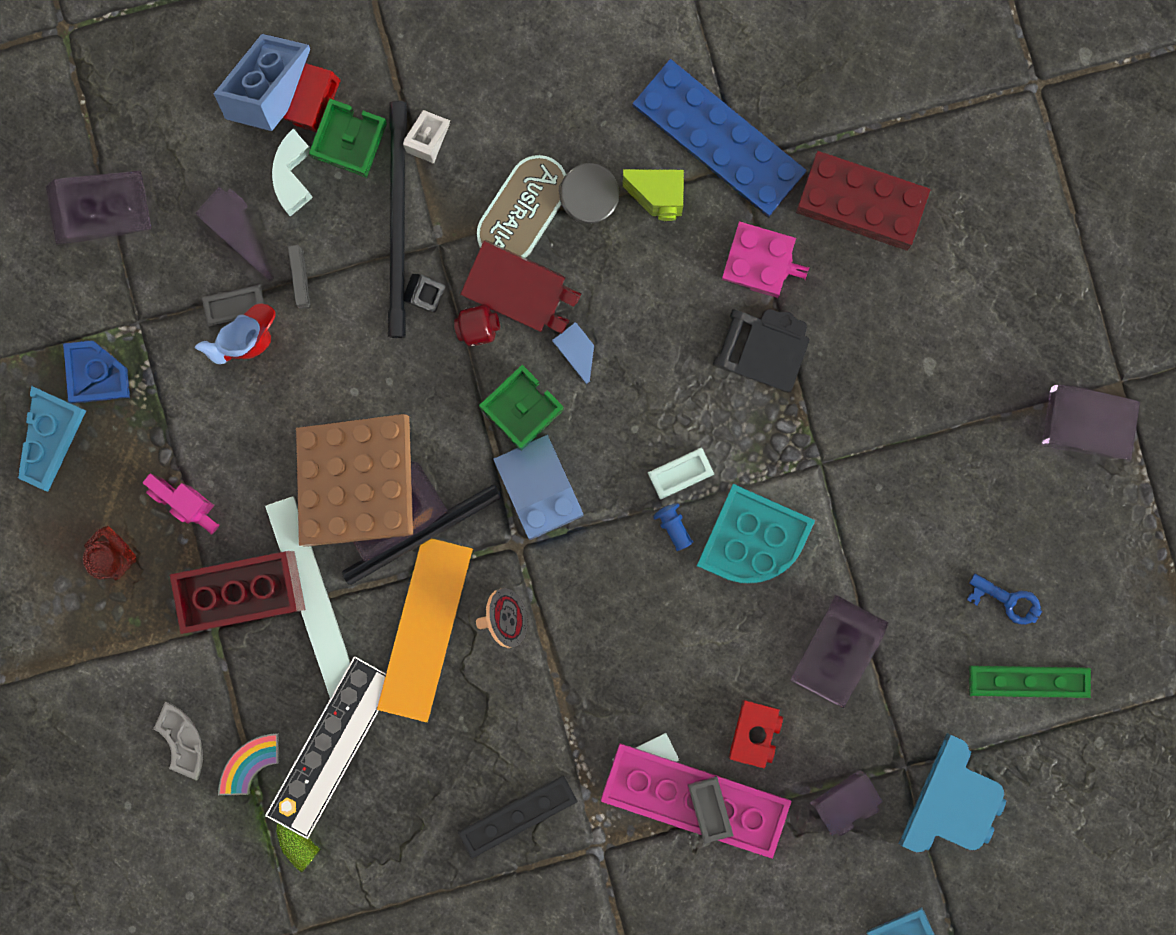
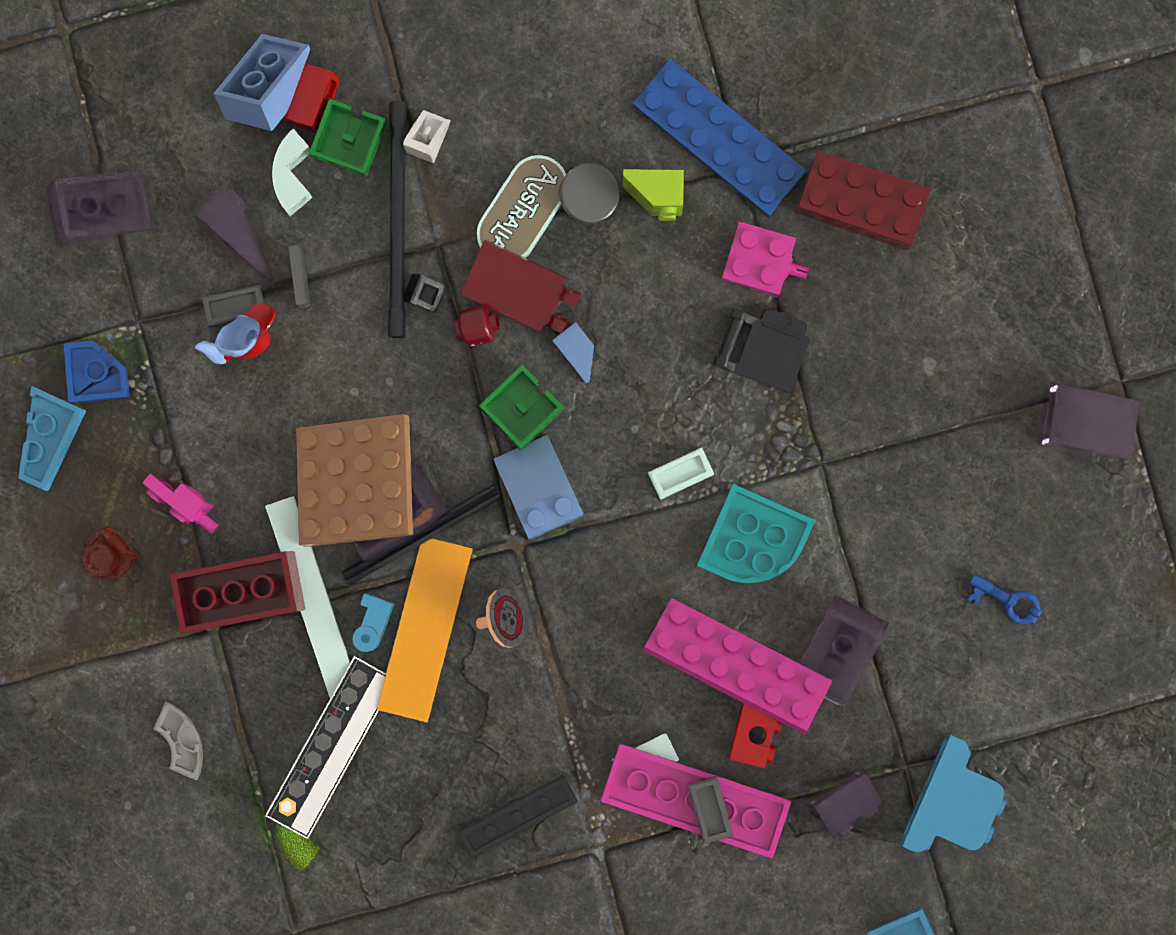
tile [218,733,279,795] -> none
blue pin [653,503,693,551] -> none
green tile [969,666,1091,698] -> none
none -> dark azure leg [352,593,395,652]
none -> dark pink plate [643,598,832,735]

